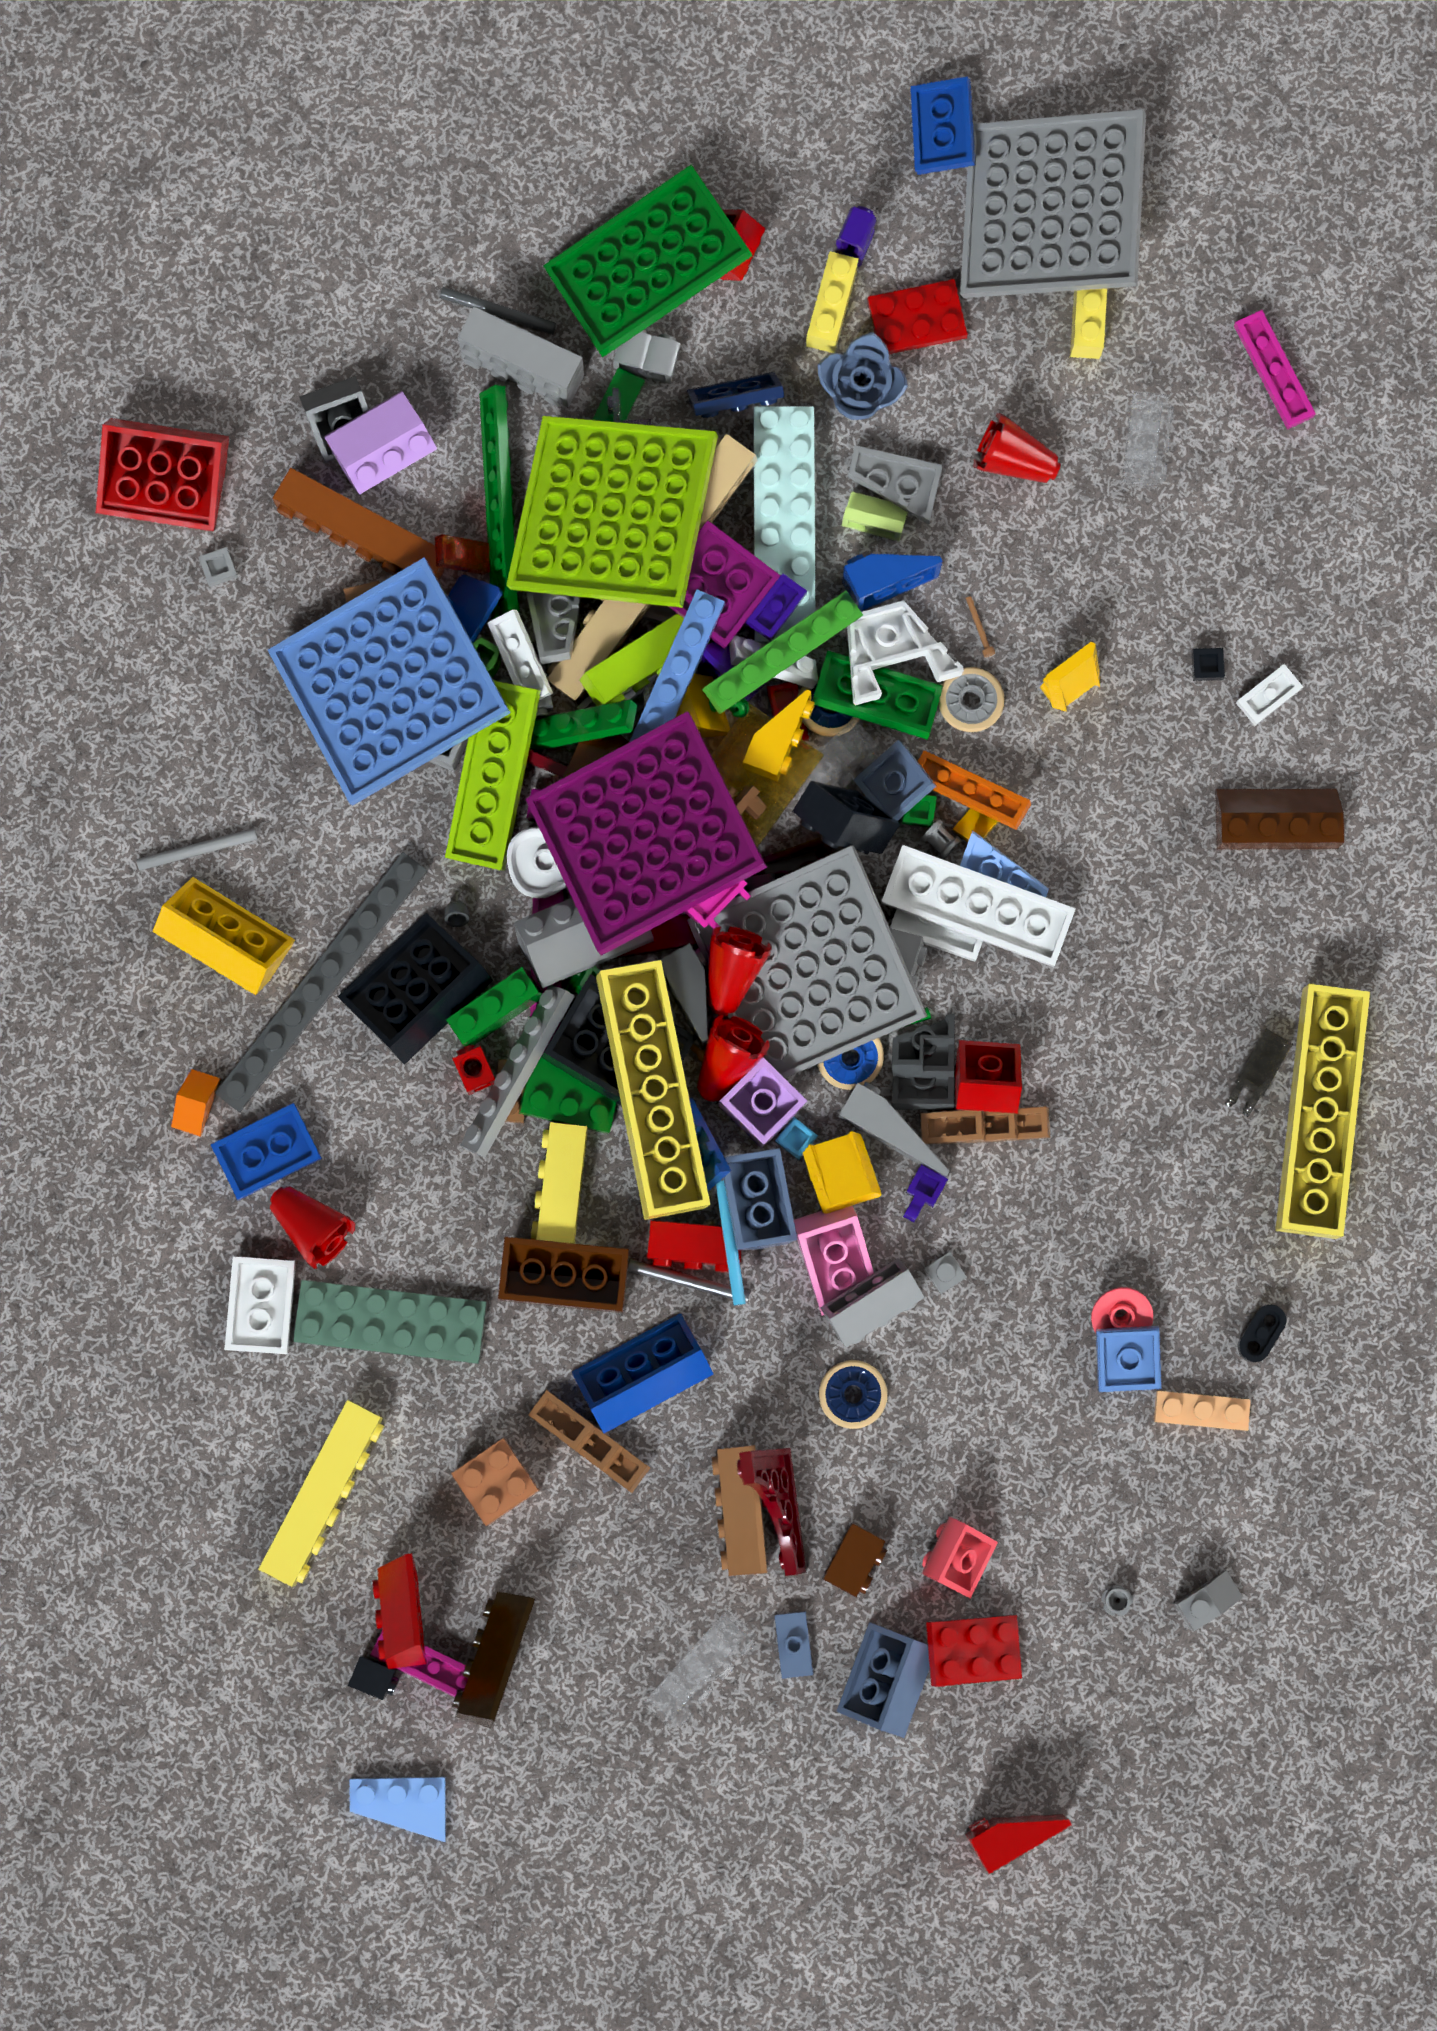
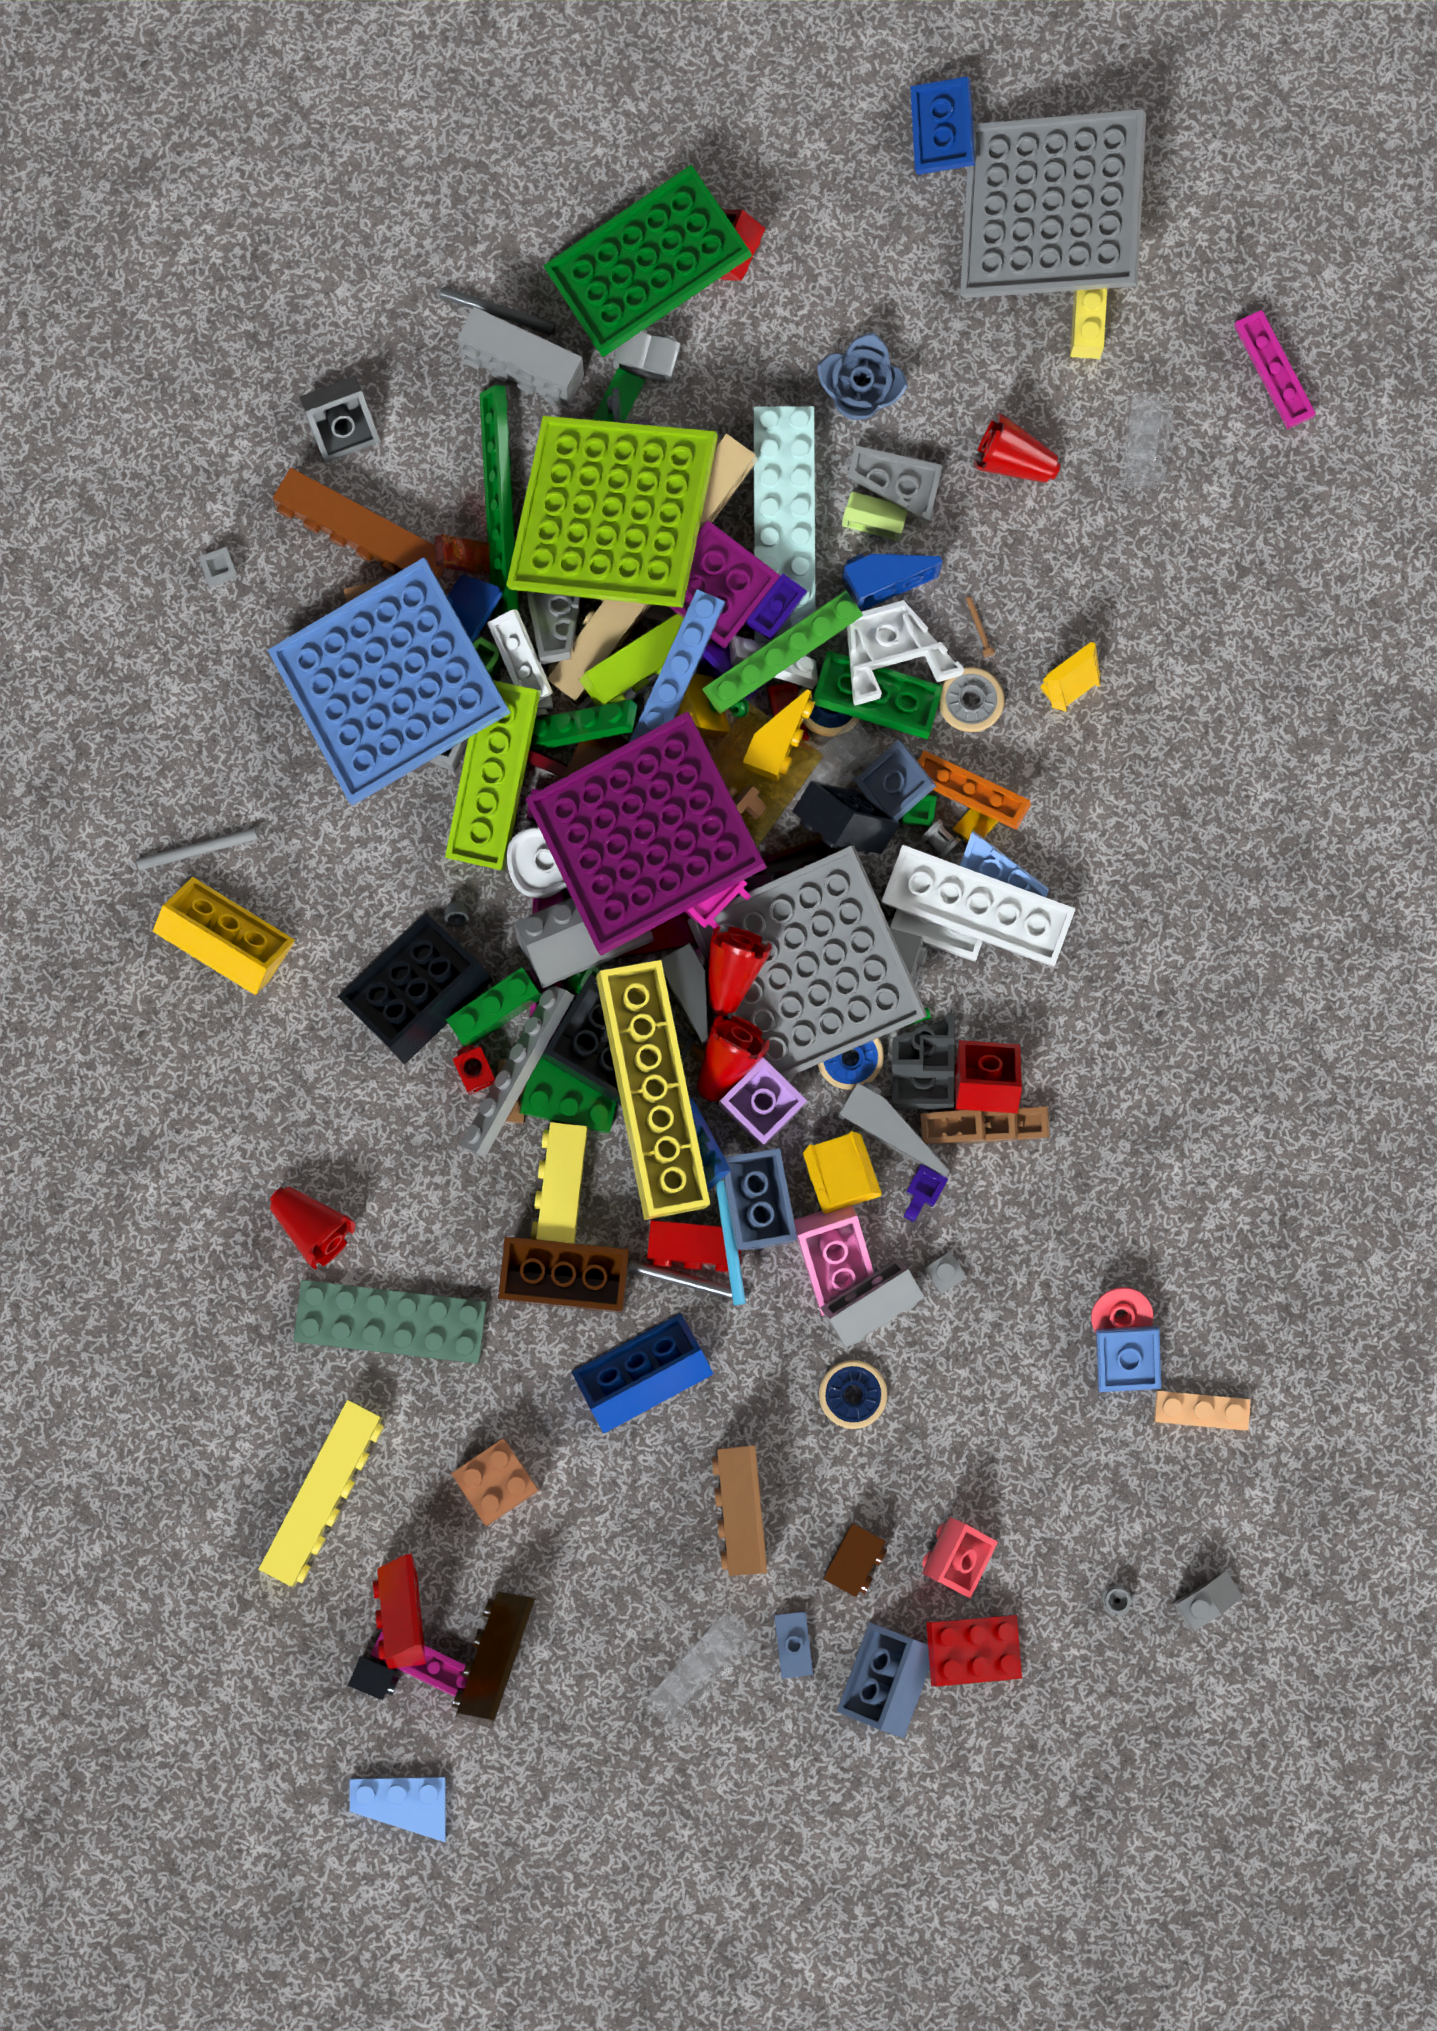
red slope [95,418,229,531] -> none
orange slope [171,1069,221,1137] -> none
blue plate [211,1103,322,1200] -> none
dark grey plate [214,852,428,1113] -> none
white plate [224,1256,296,1355] -> none
lavender slope [324,391,437,495] -> none
medium nougat slope [528,1390,650,1493] -> none
dark blue plate [687,372,784,418] -> none
dark red plate [737,1448,807,1576] -> none
medium azure tile [775,1117,818,1160] -> none
light yellow brick [806,251,859,353] -> none
dark purple brick [835,206,877,267] -> none
red plate [867,279,968,354] -> none
red slope [965,1814,1072,1874] -> none
black plate [1191,648,1225,681] -> none
reddish brown slope [1215,789,1344,850] -> none
clear smoke hinge [1225,1028,1293,1117] -> none
white plate [1236,664,1303,726] -> none
black plate [1237,1304,1286,1362] -> none
light yellow brick [1275,984,1370,1239] -> none

